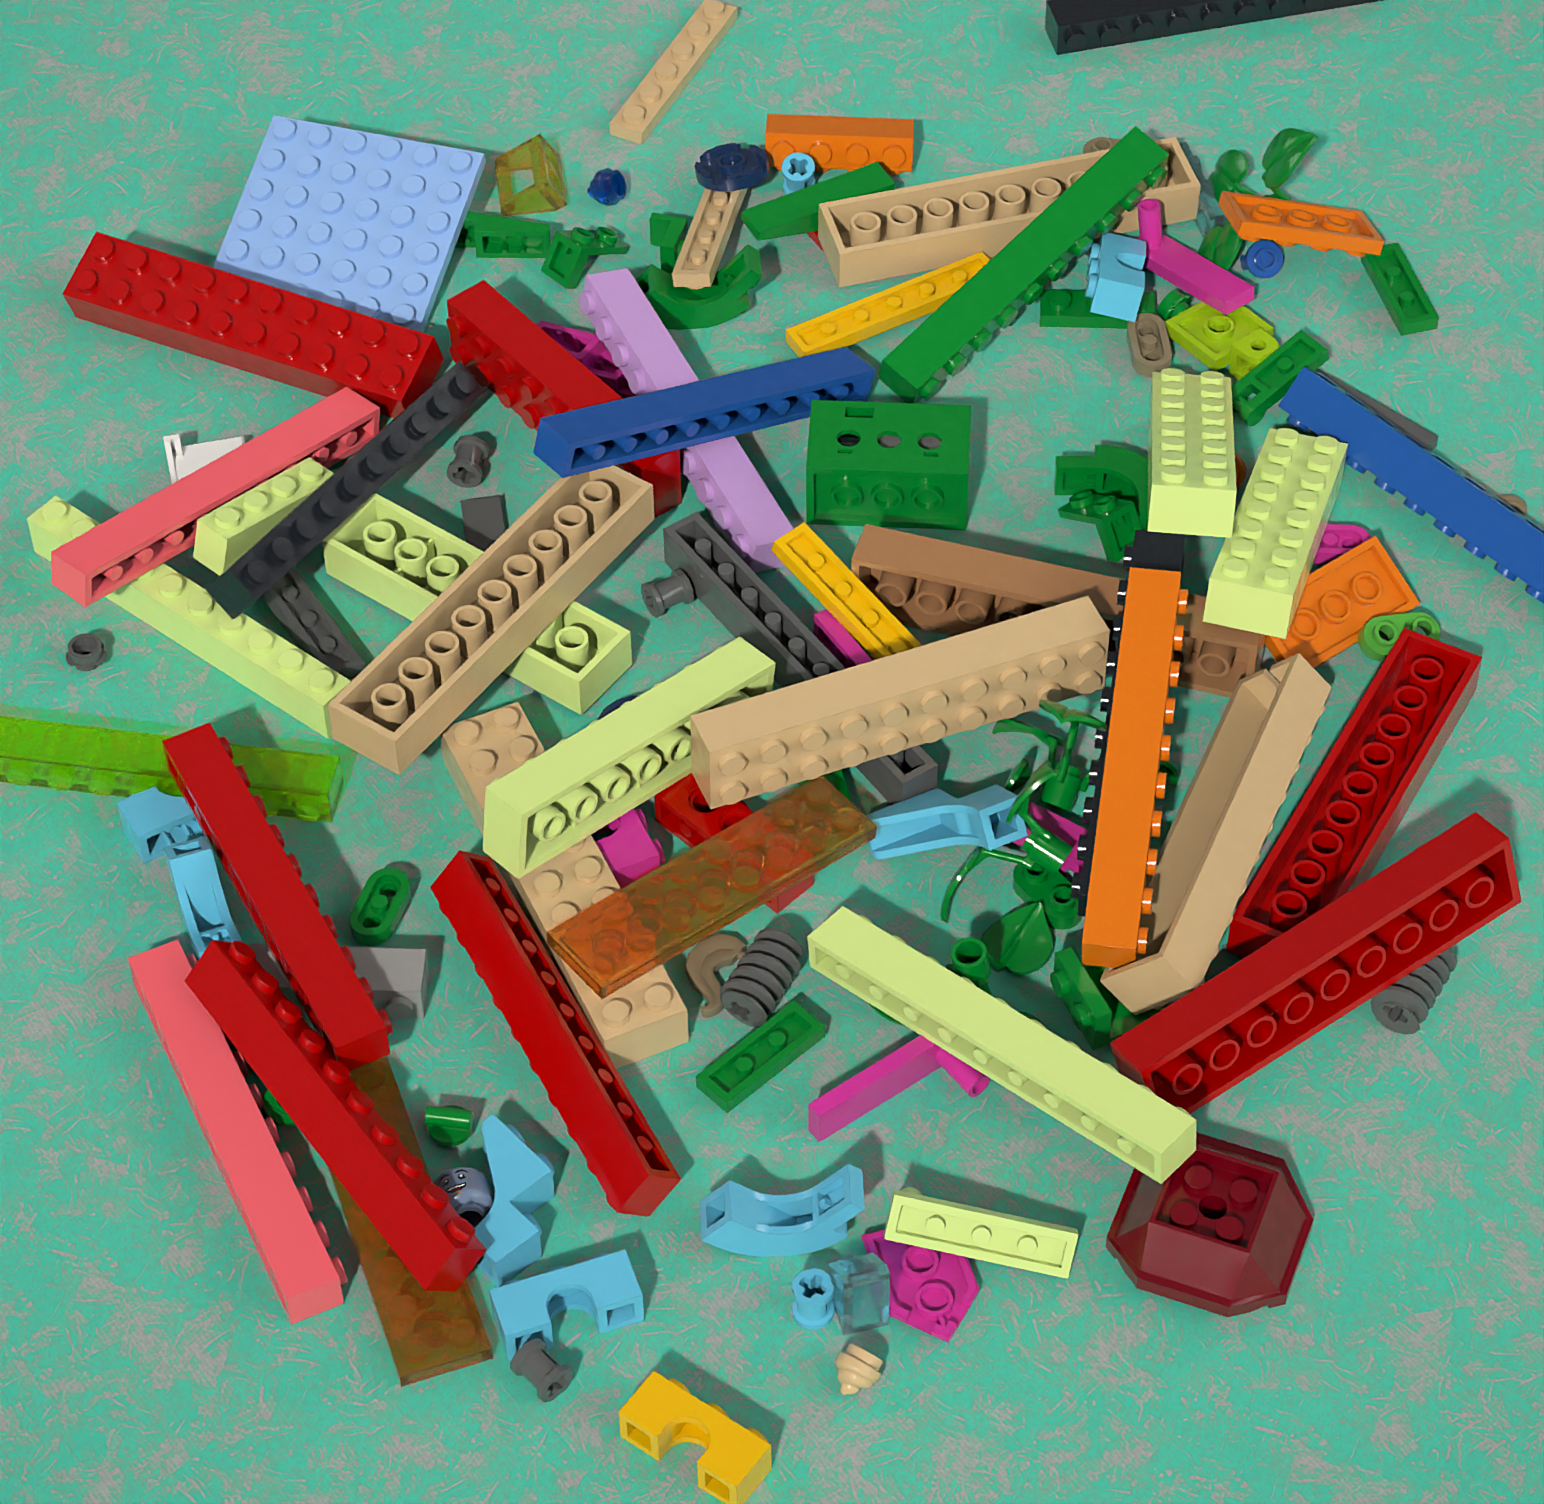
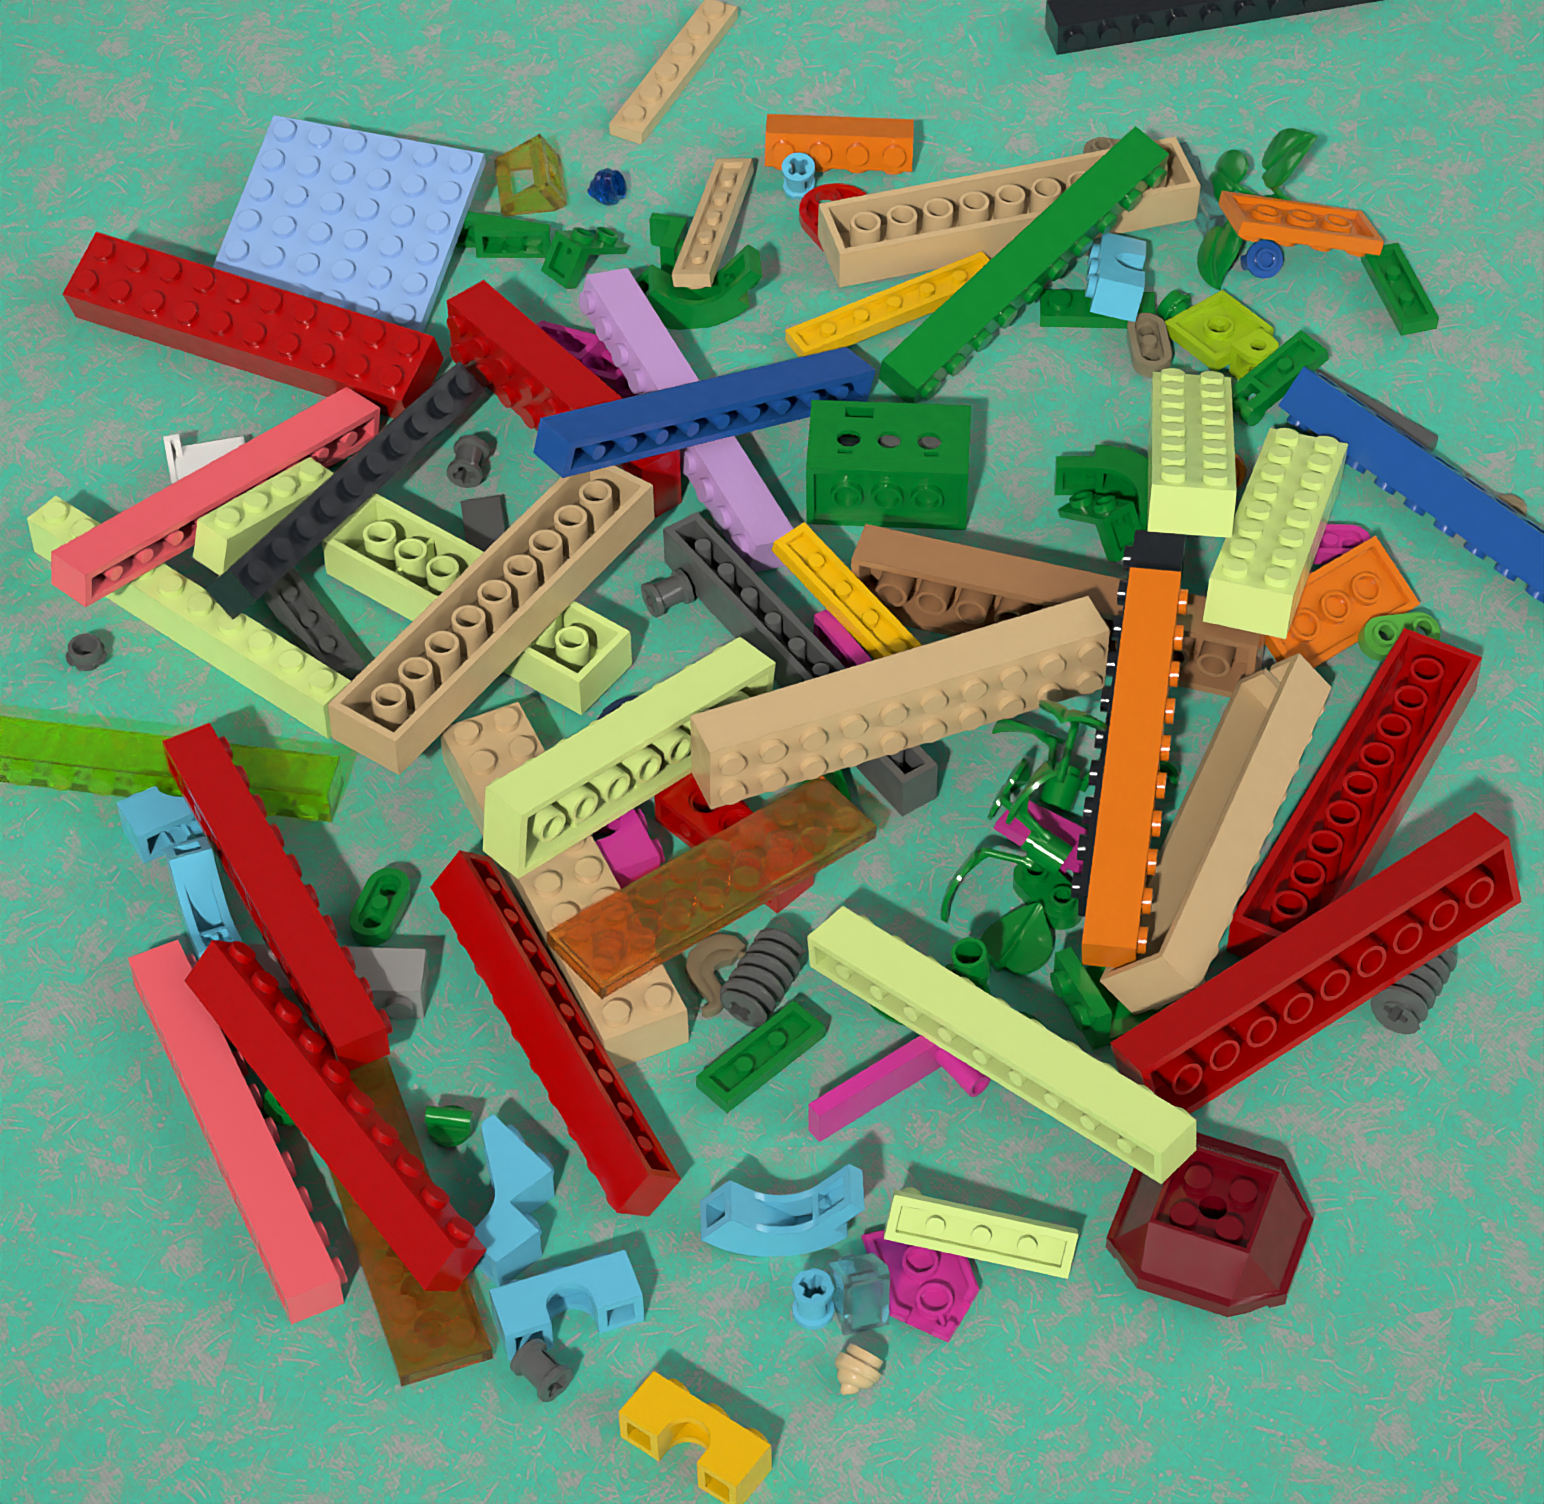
sand blue head [434,1167,494,1227] -> none
dark blue tile [694,143,770,192] -> none
green slope [740,162,895,241] -> none
medium azure arch [861,784,1028,859] -> none
dark pink piece [1135,199,1255,315] -> none

